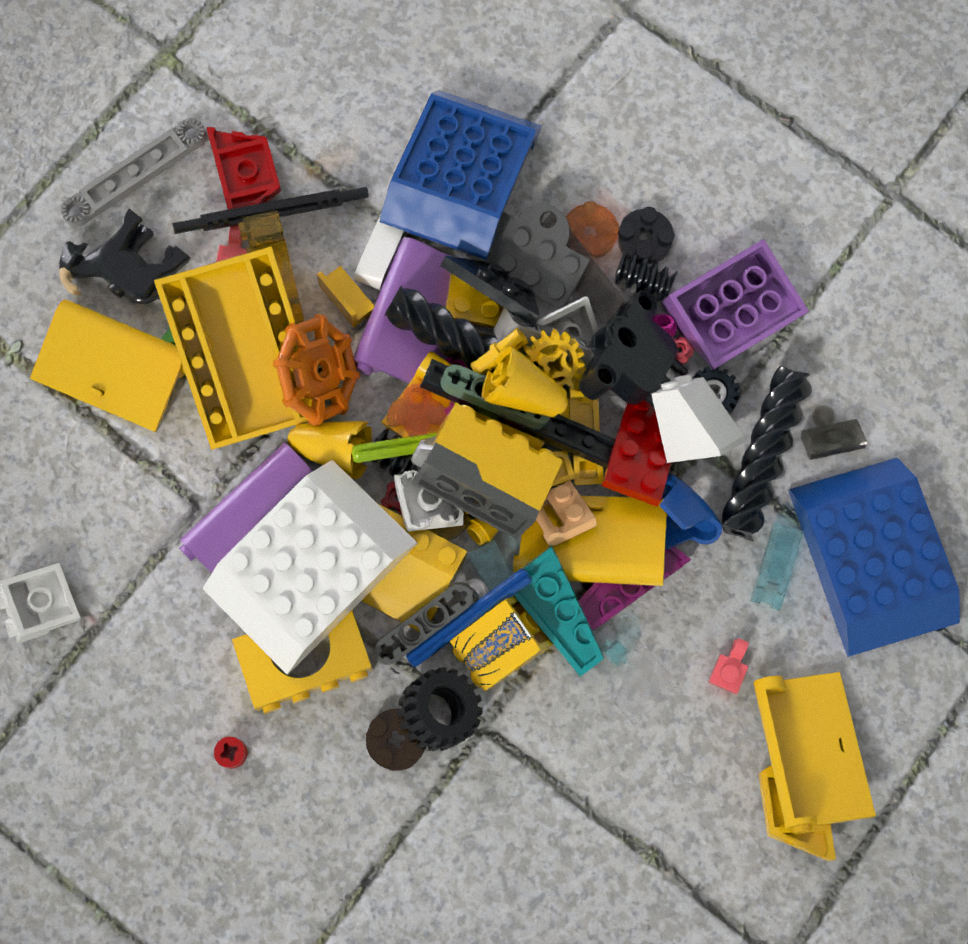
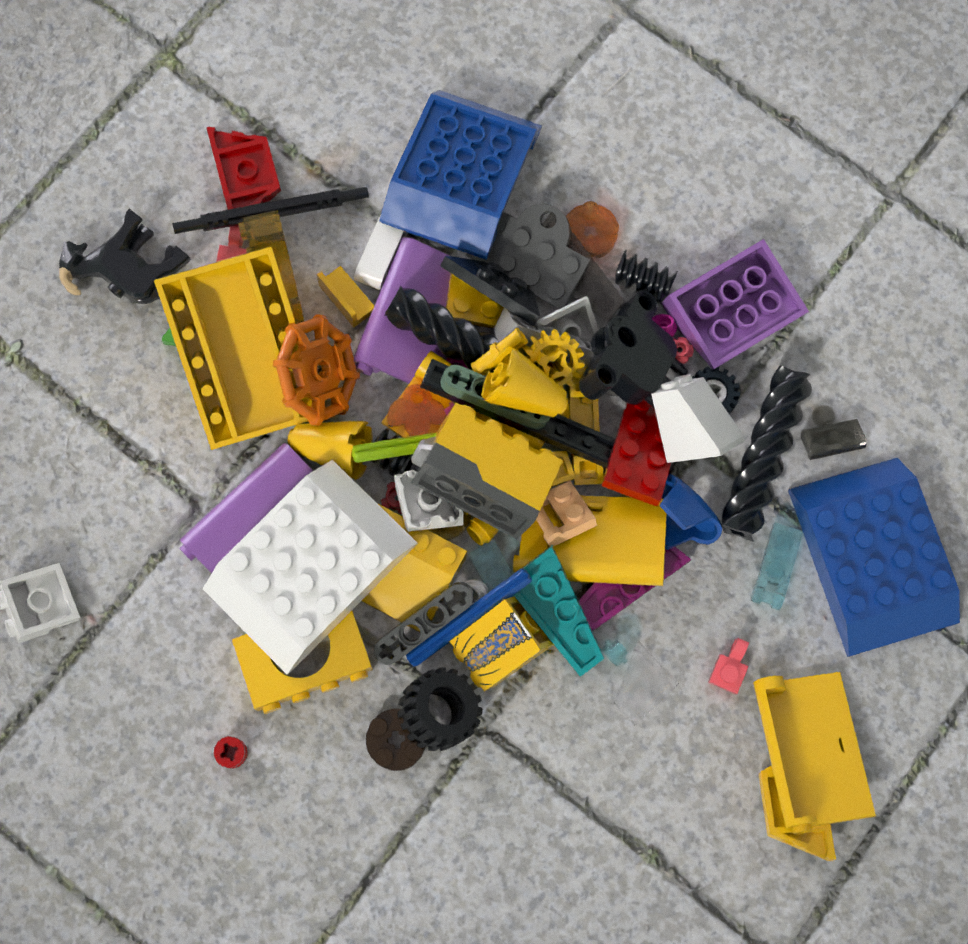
yellow door [30,299,185,432] -> none
light grey plate [61,118,207,226] -> none
black plate [618,207,675,264] -> none

